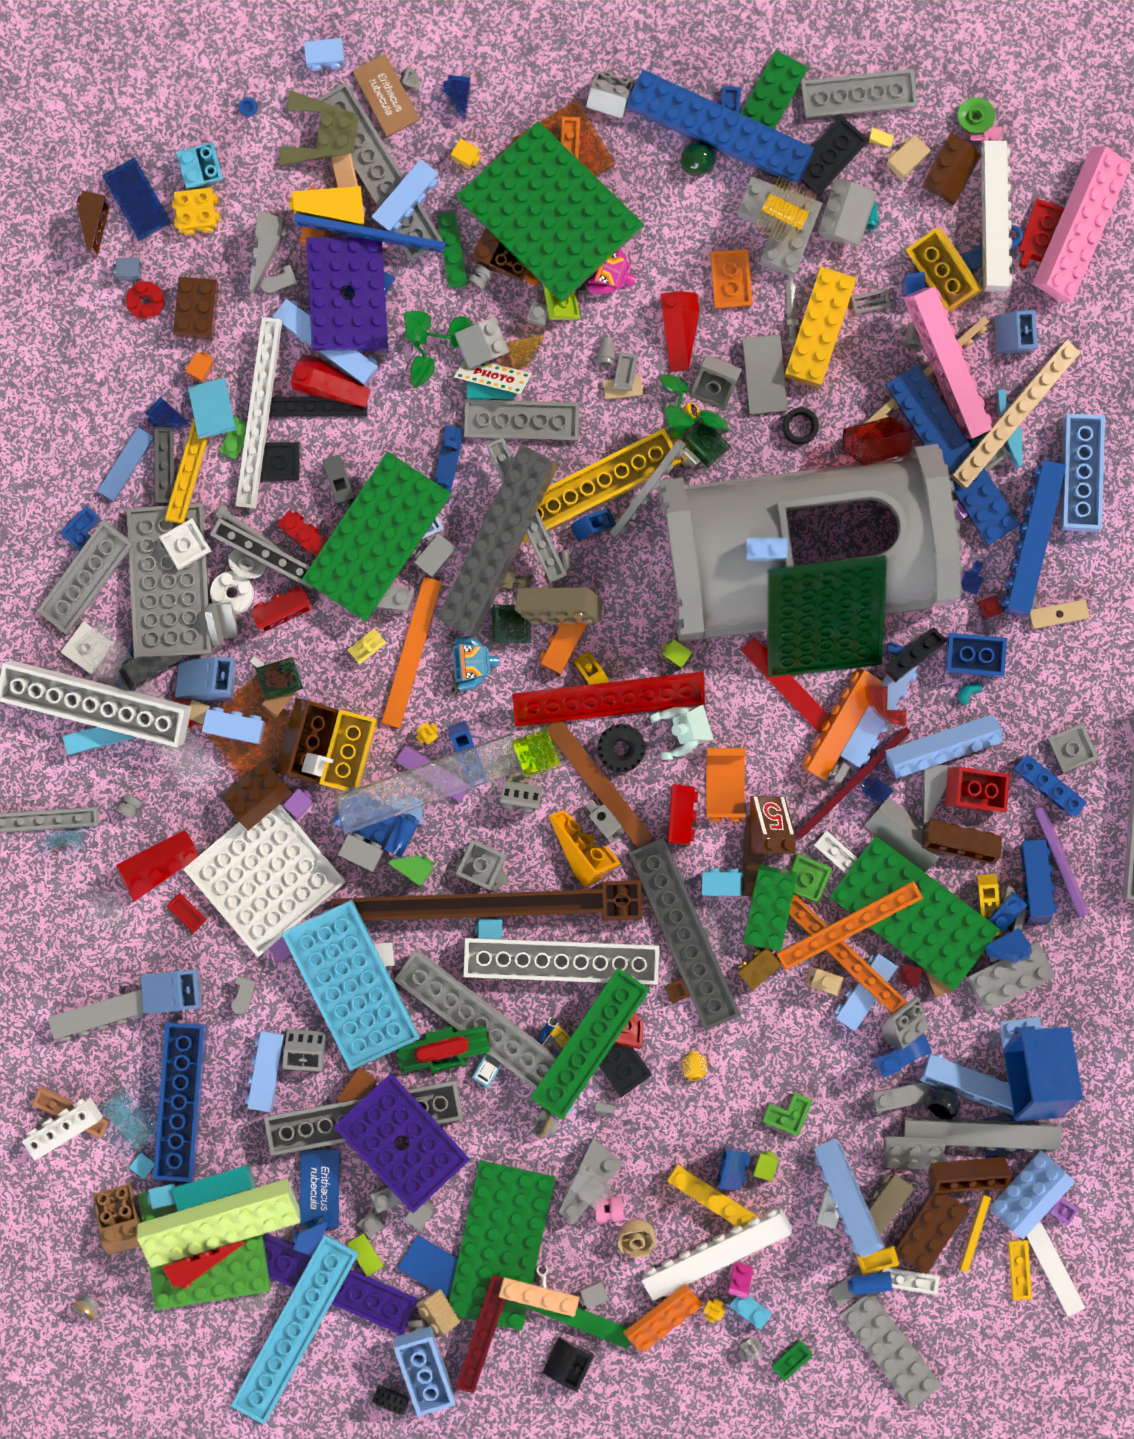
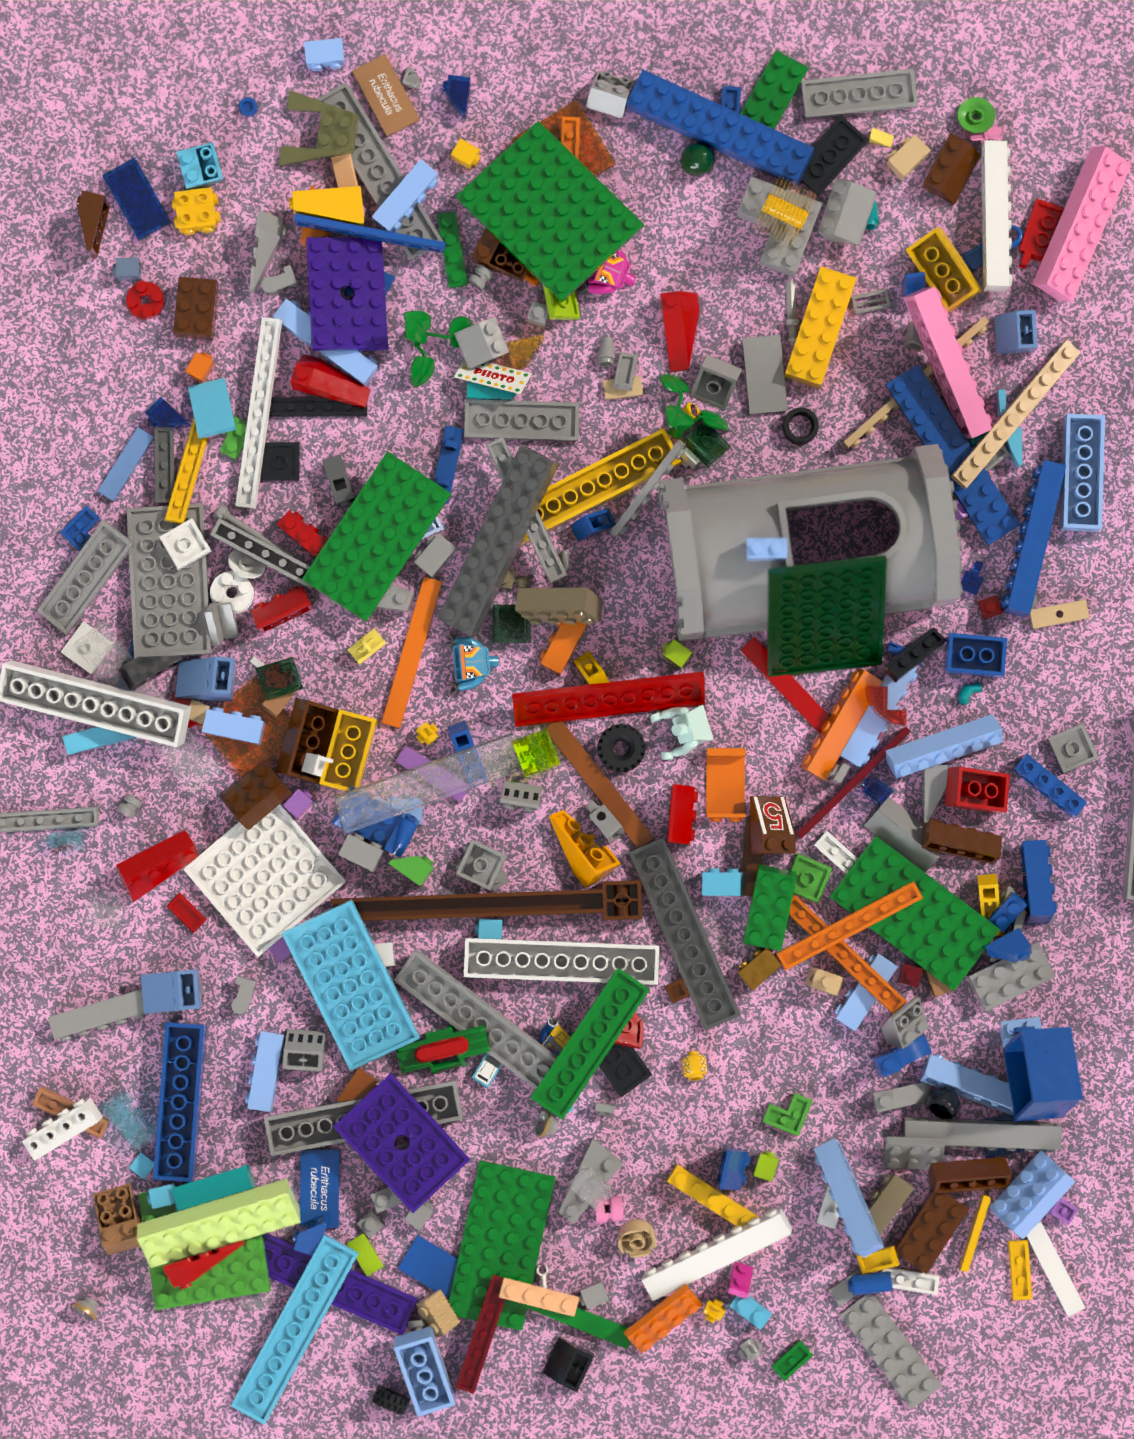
orange plate [710,249,753,309] -> none
clear red piece [842,416,913,465] -> none
medium lavender tile [1035,806,1089,917] -> none

